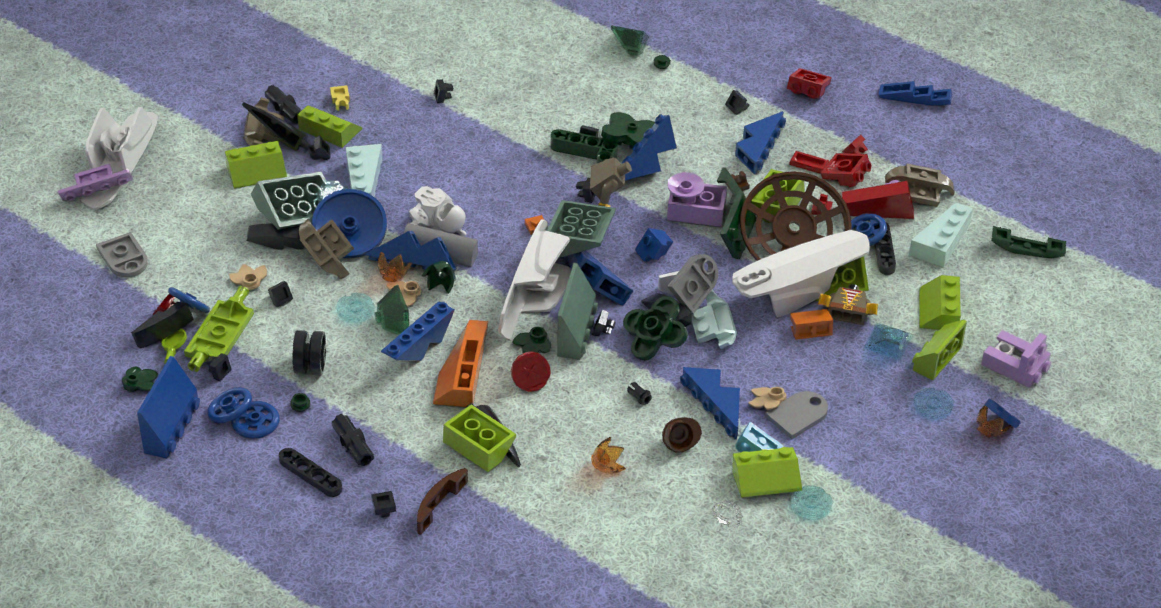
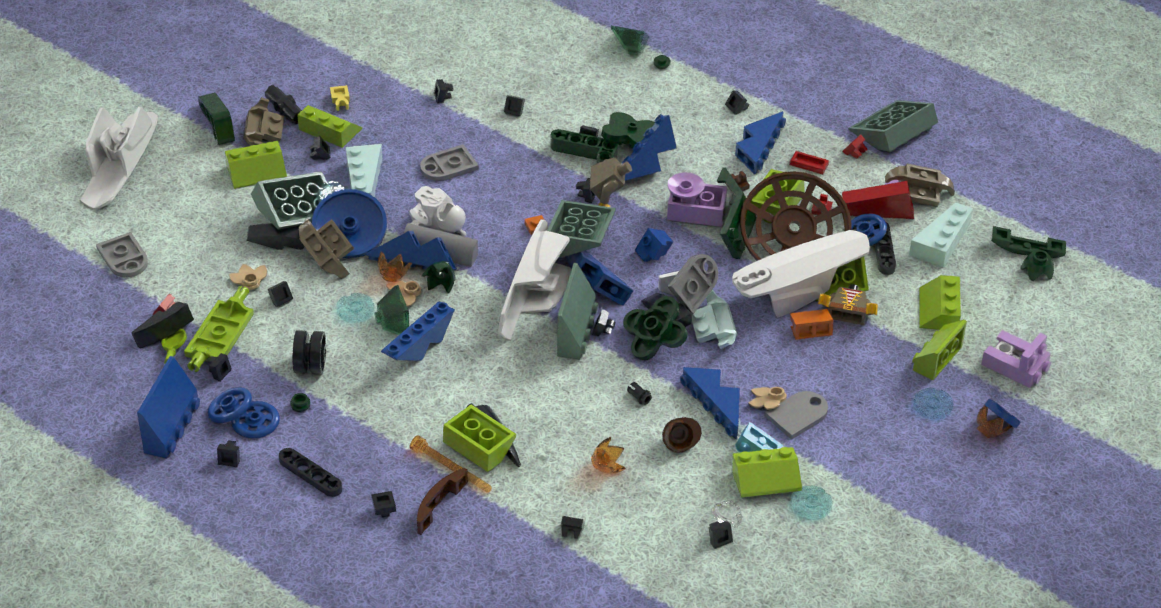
lavender bracket [58,164,133,201] -> none
dark green plate [122,366,158,392] -> none
blue plate [168,287,210,313] -> none
black piece [242,102,311,151] -> none
black piece [332,414,374,466] -> none
orange wedge [433,320,488,407] -> none
red tile [511,352,551,392] -> none
dark green plate [512,327,551,353] -> none
red plate [787,68,832,99] -> none
red plate [821,153,872,187] -> none
clear light blue slope [864,323,913,360] -> none
blue slope [879,81,952,106] -> none
none -> dark green beam [198,92,235,145]
none -> black tile [217,440,240,467]
none -> clear orange piece [410,435,492,492]
none -> light grey tile [420,144,479,181]
none -> black tile [504,95,525,116]
none -> black tile [561,516,585,540]
none -> black tile [708,520,733,549]
none -> sand green slope [848,100,938,152]
none -> dark green piece [1021,250,1054,281]

